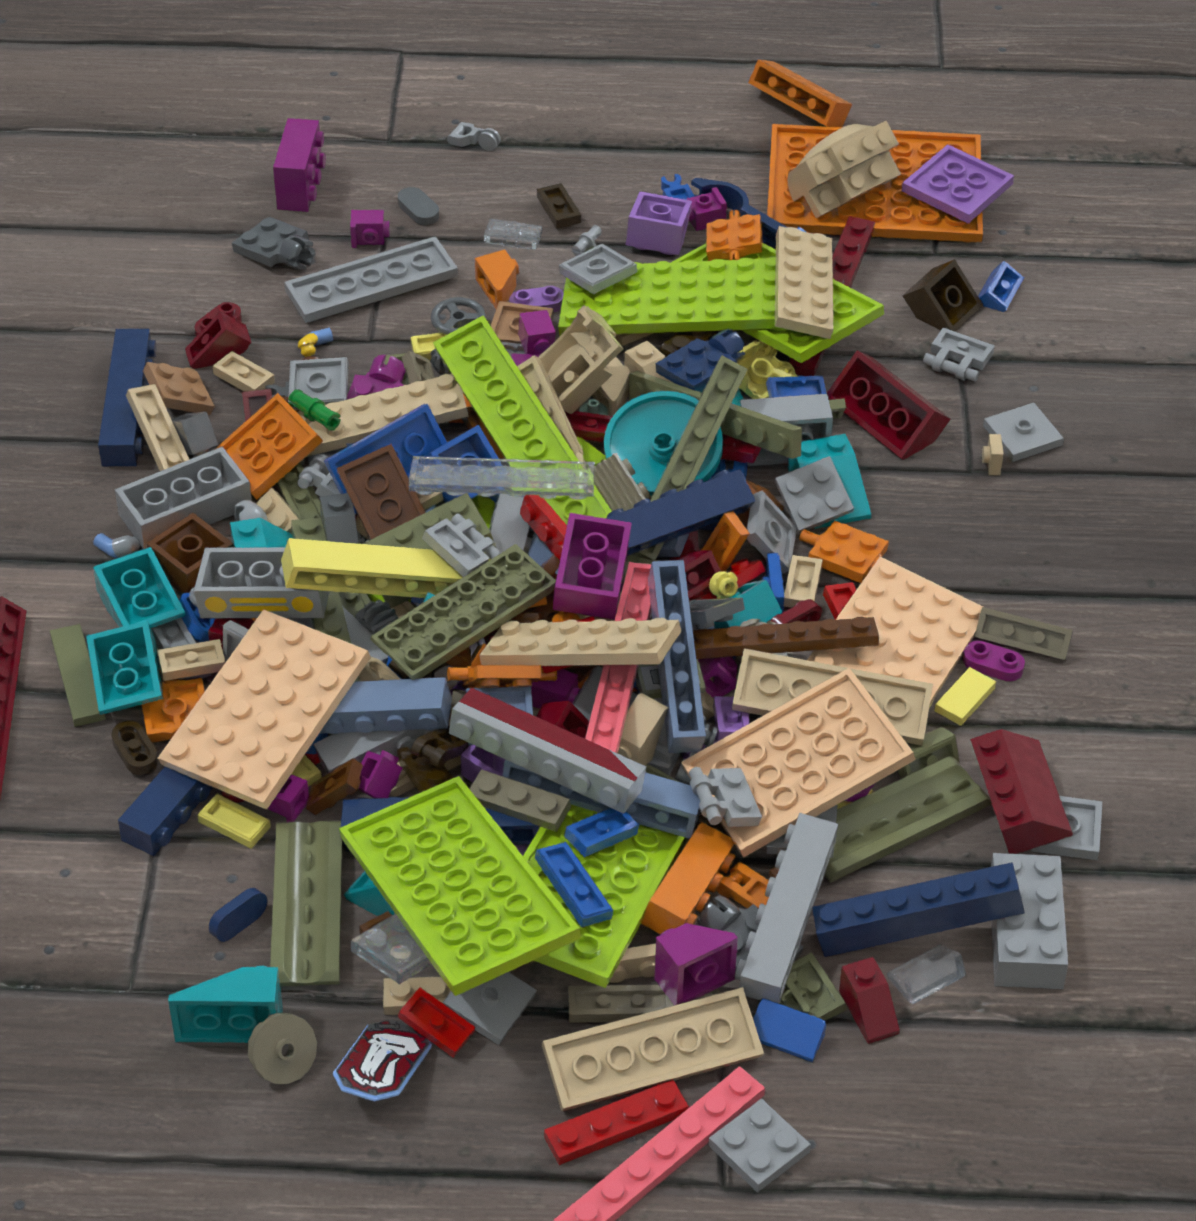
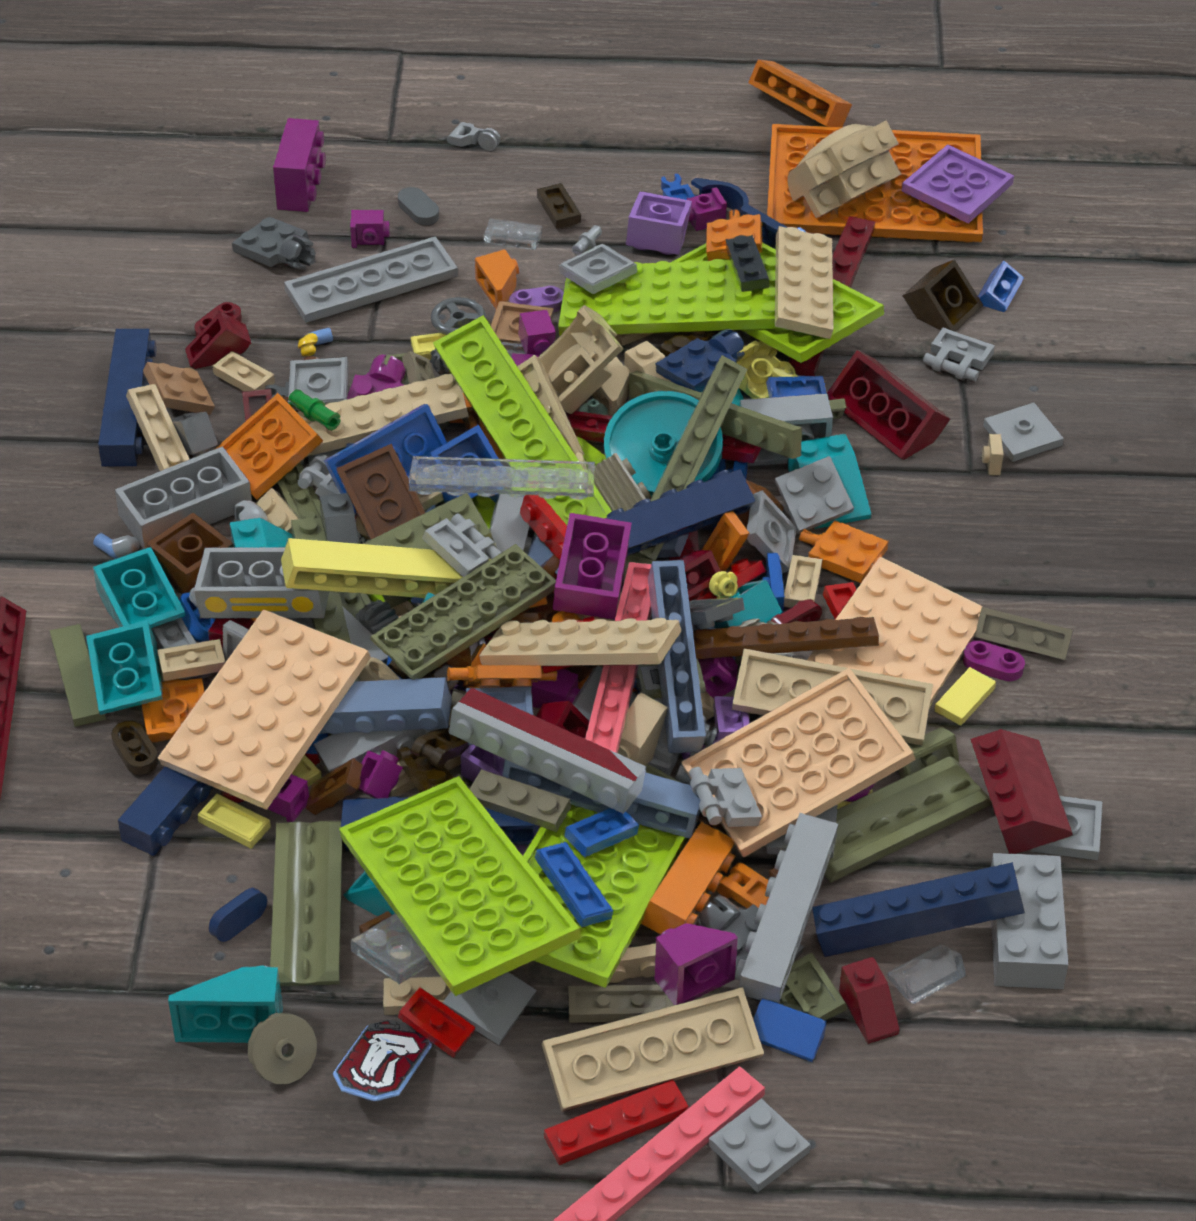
none -> black plate [725,235,769,292]

